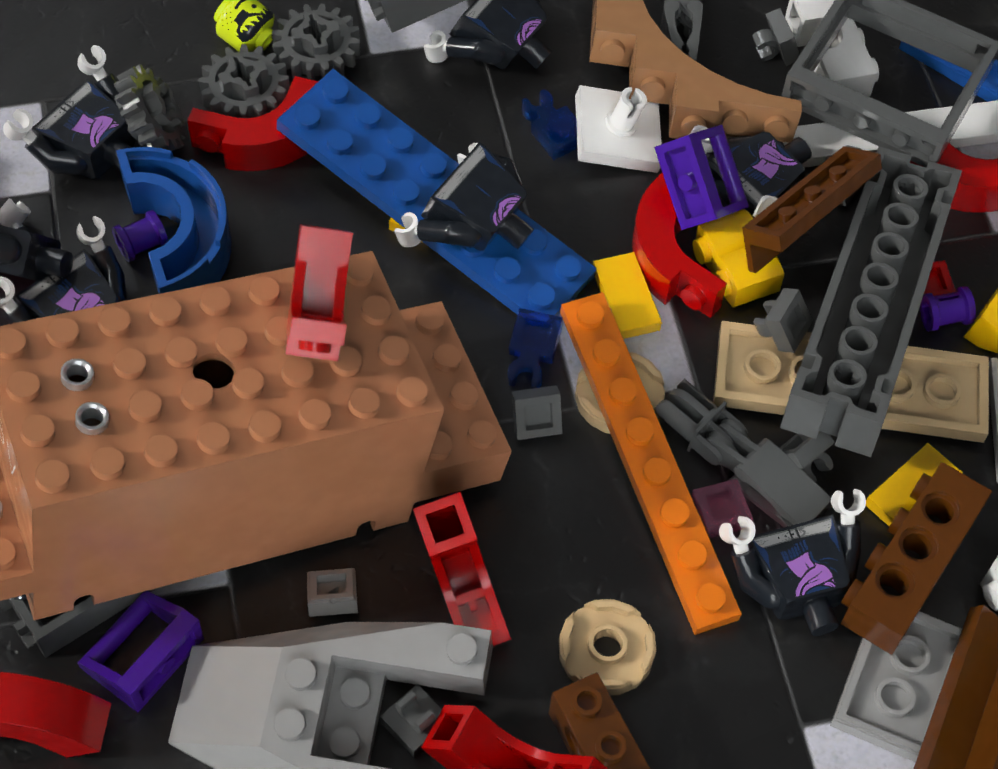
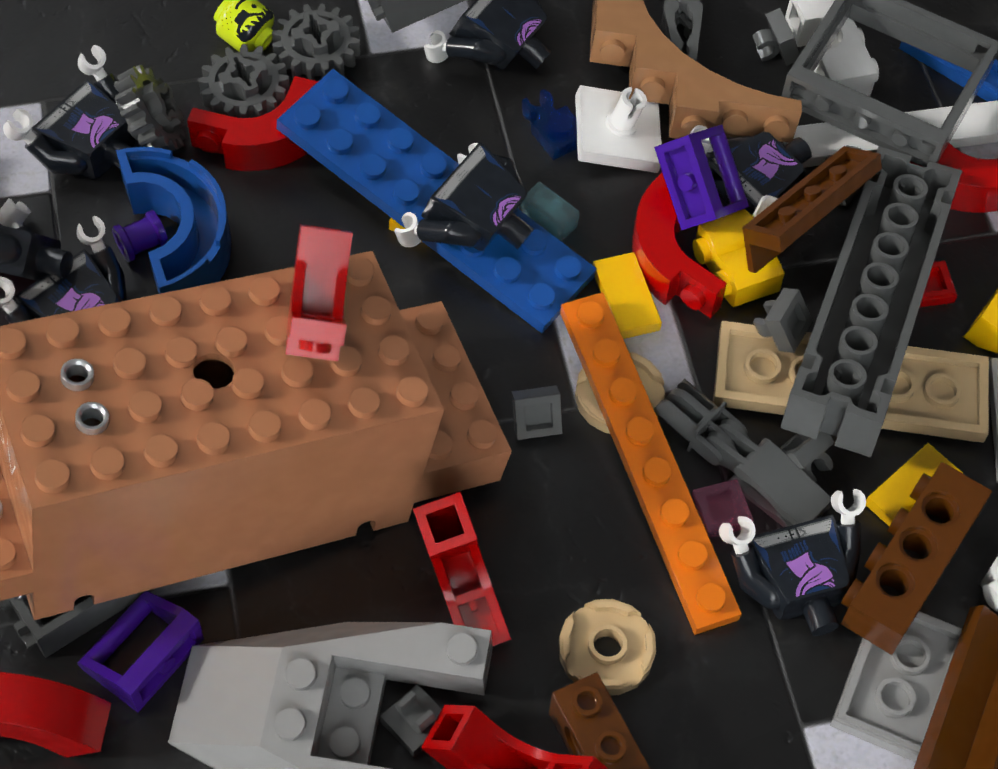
light grey tile [307,568,358,617] -> none
clear blue plate [507,308,563,389] -> none
dark purple bush [920,286,976,332] -> none
none -> clear light blue piece [521,182,579,242]

